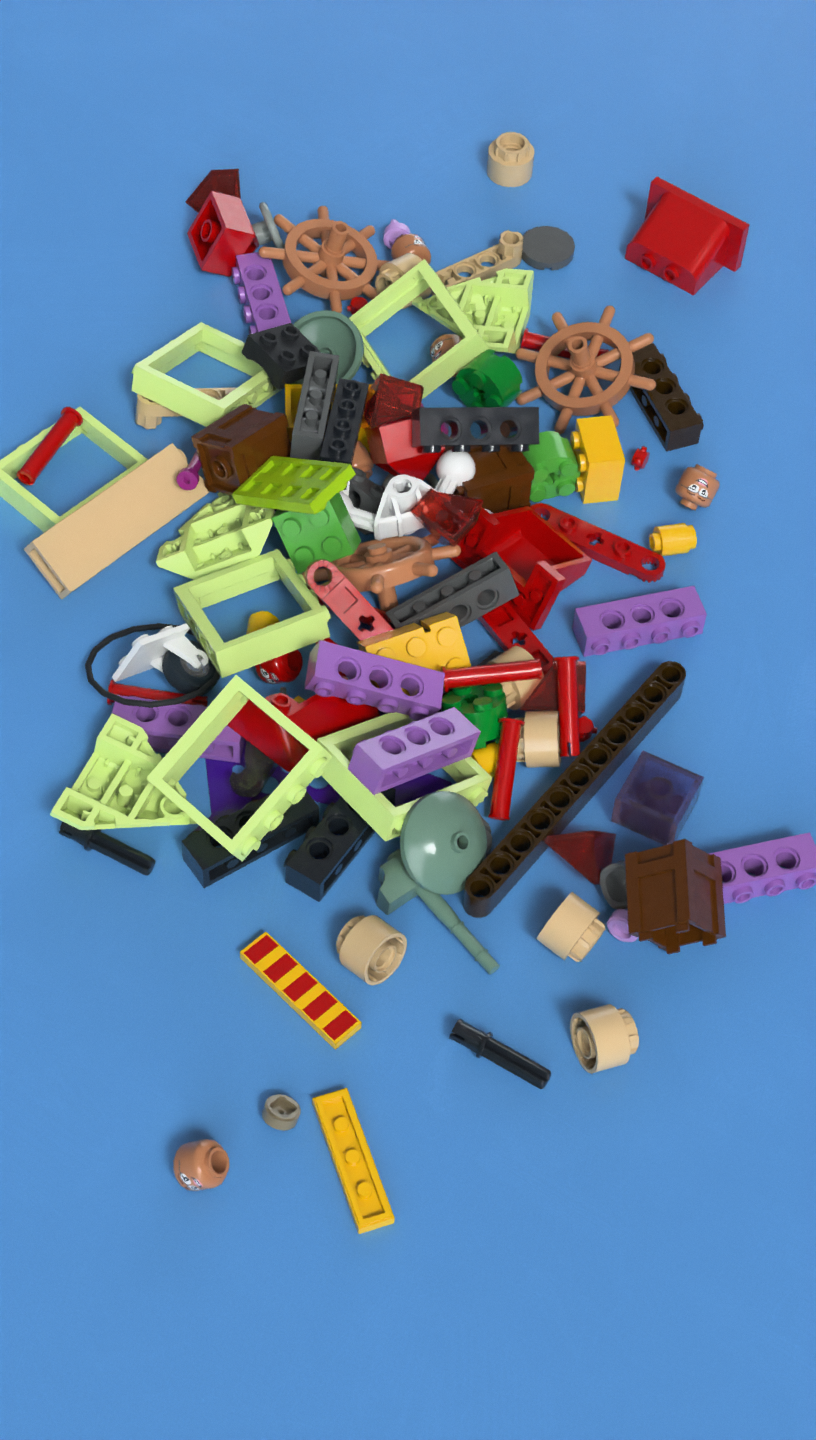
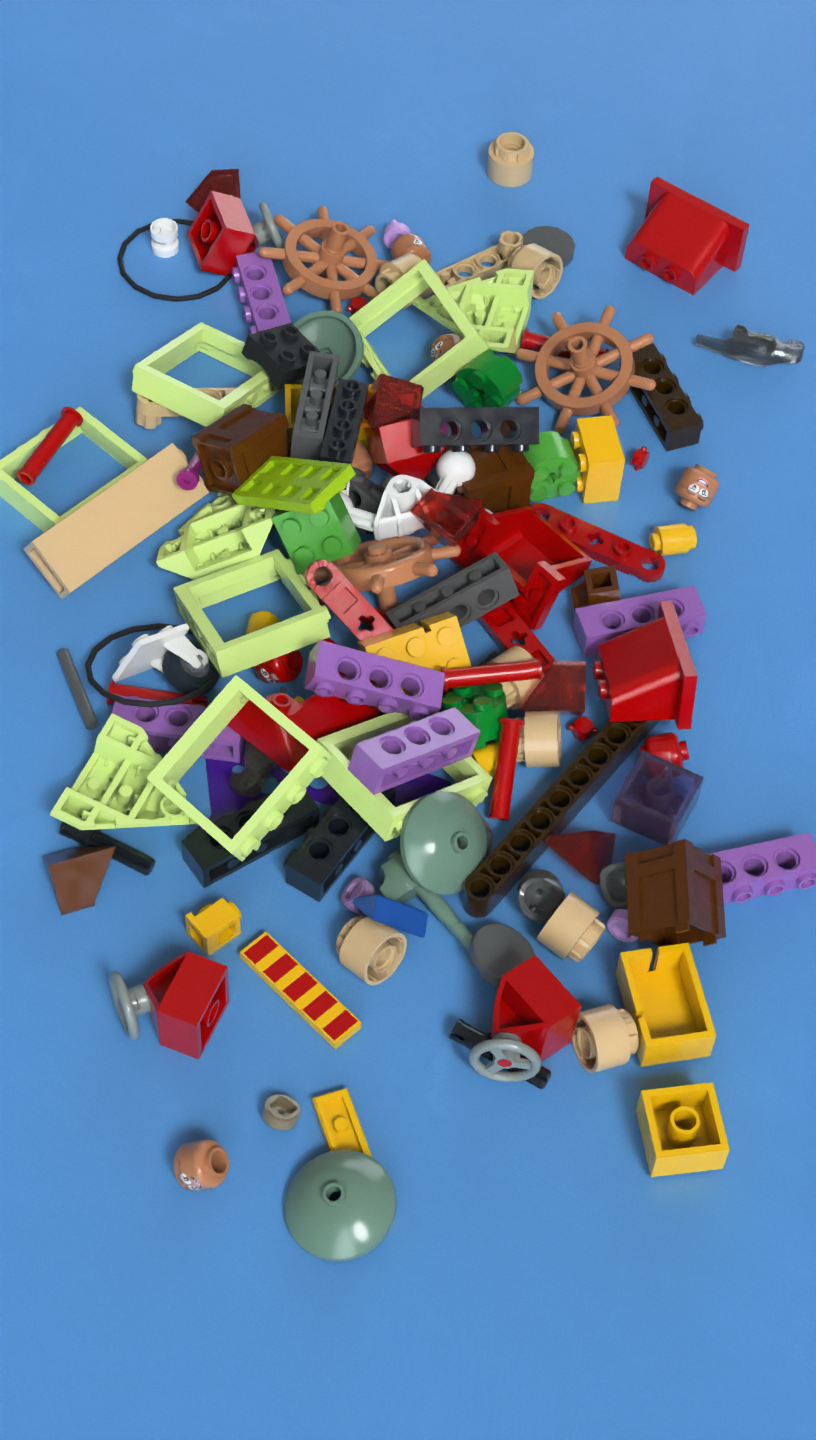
red pin [553,656,580,757] -> none
none -> reddish brown slope [43,846,116,916]
none -> dark grey bar [57,648,99,730]
none -> red piece [108,951,229,1060]
none -> black piece [117,218,232,302]
none -> white wheel [150,218,179,258]
none -> yellow brick [185,897,242,957]
none -> sand green dish [284,1150,397,1262]
none -> lavender tile [341,877,377,916]
none -> blue slope [353,894,428,938]
none -> dark grey tile [468,924,535,987]
none -> red piece [469,955,582,1082]
none -> tan piece [507,243,563,299]
none -> dark grey piece [517,870,565,922]
none -> reddish brown brick [571,565,621,612]
none -> red windscreen [592,601,698,730]
none -> yellow piece [615,942,716,1067]
none -> yellow brick [636,1082,730,1177]
none -> red head [640,732,690,778]
none -> clear smoke animal [695,325,805,368]

